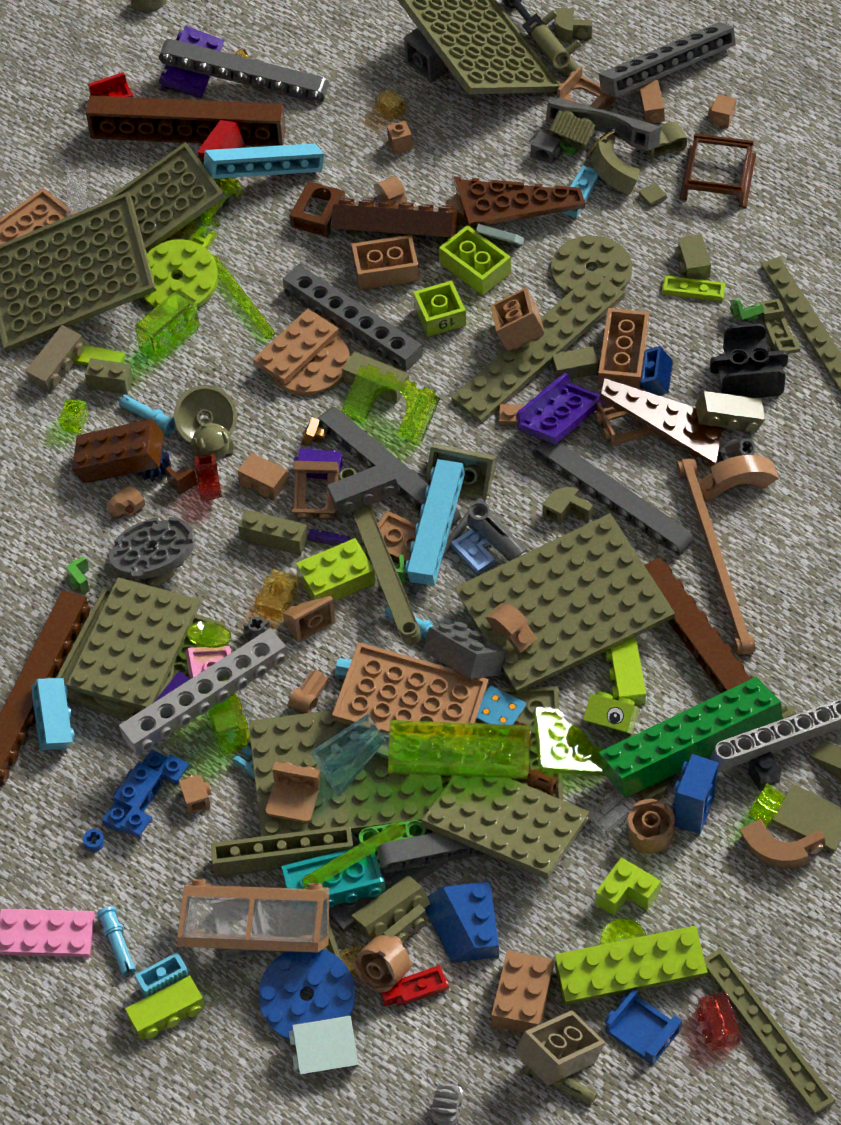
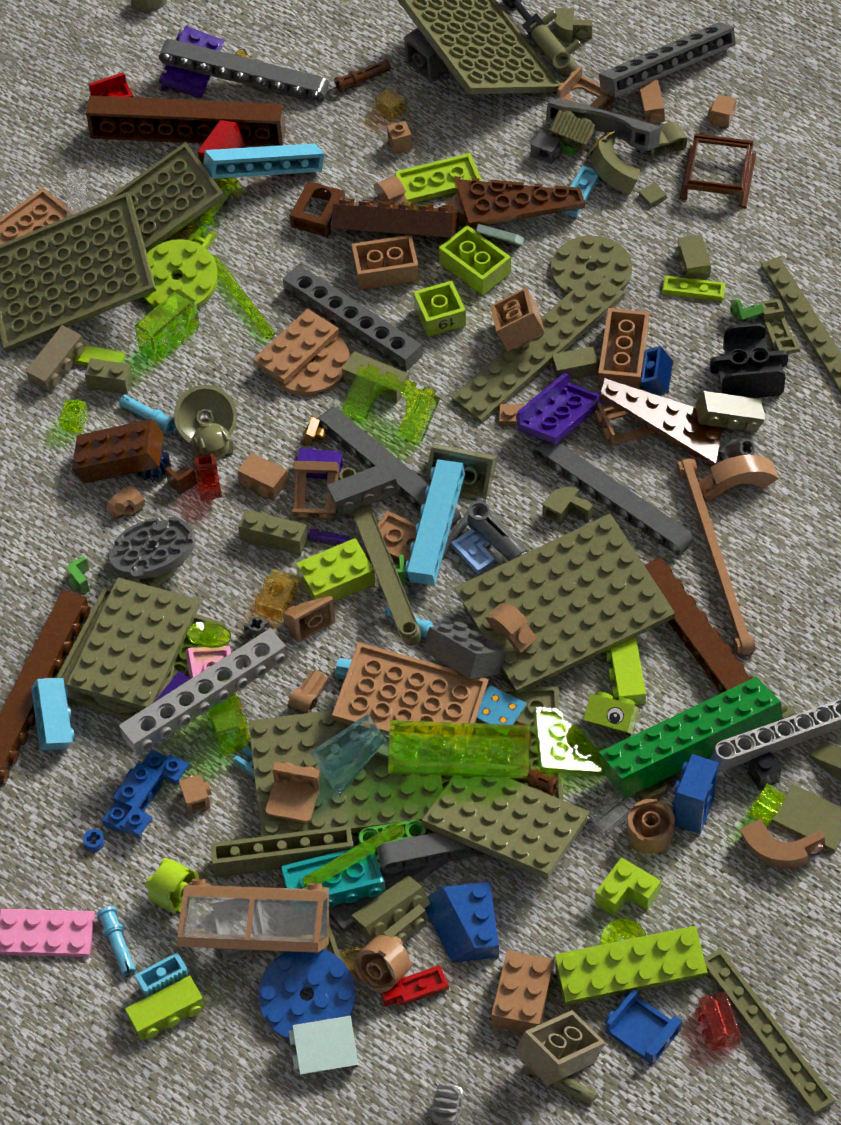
none -> lime brick [145,858,199,914]
none -> reddish brown pin [334,59,391,94]
none -> lime plate [395,153,482,203]

